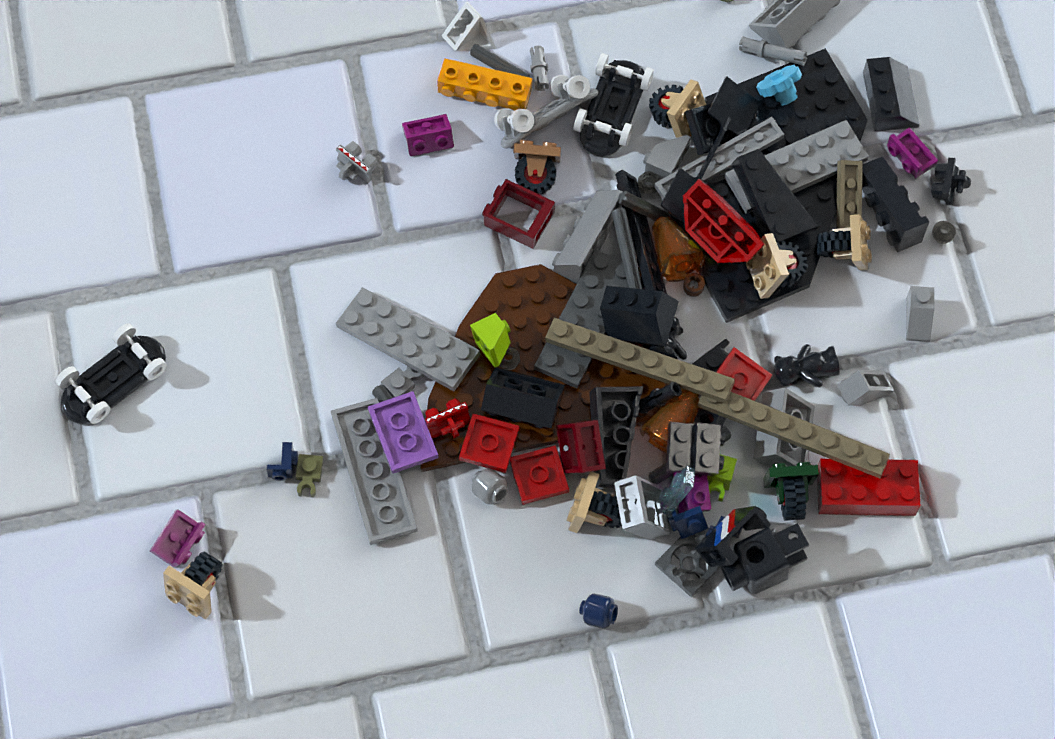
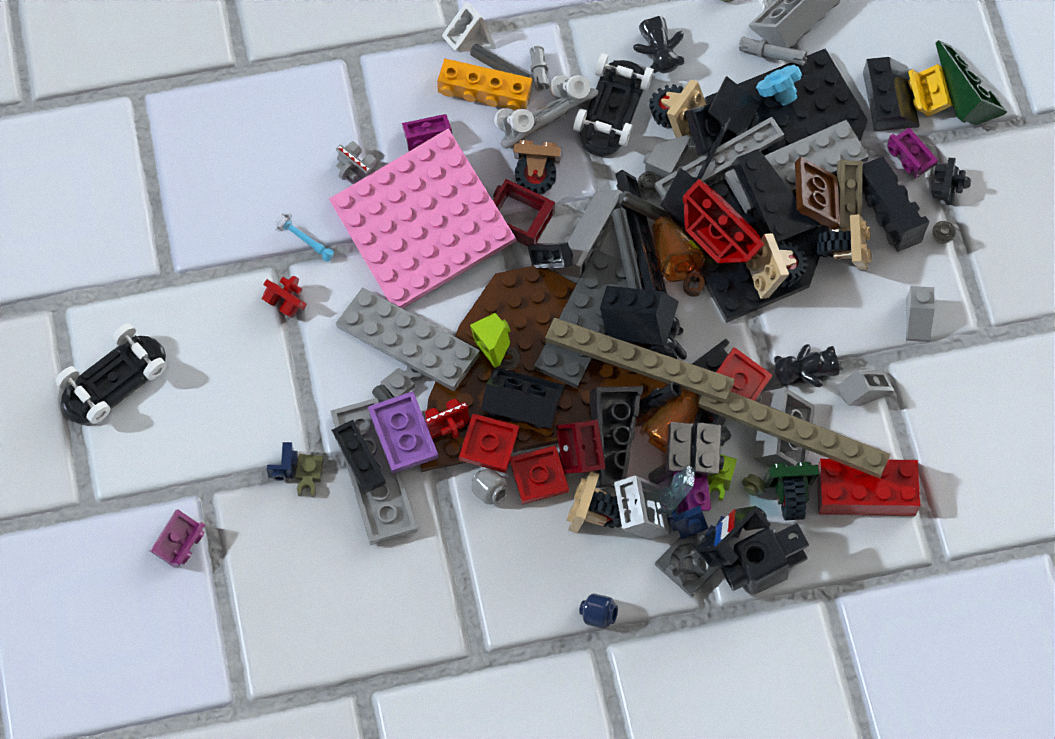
tan plate [163,551,223,620] -> none
none -> red hips [261,276,307,318]
none -> medium azure piece [274,213,334,262]
none -> bright pink plate [329,128,517,309]
none -> black plate [331,420,386,494]
none -> black plate [527,242,573,268]
none -> black piece [633,16,684,74]
none -> olive plate [742,474,766,496]
none -> reddish brown plate [795,157,840,230]
none -> yellow bracket [908,64,952,117]
none -> dark green wedge [935,40,1007,125]

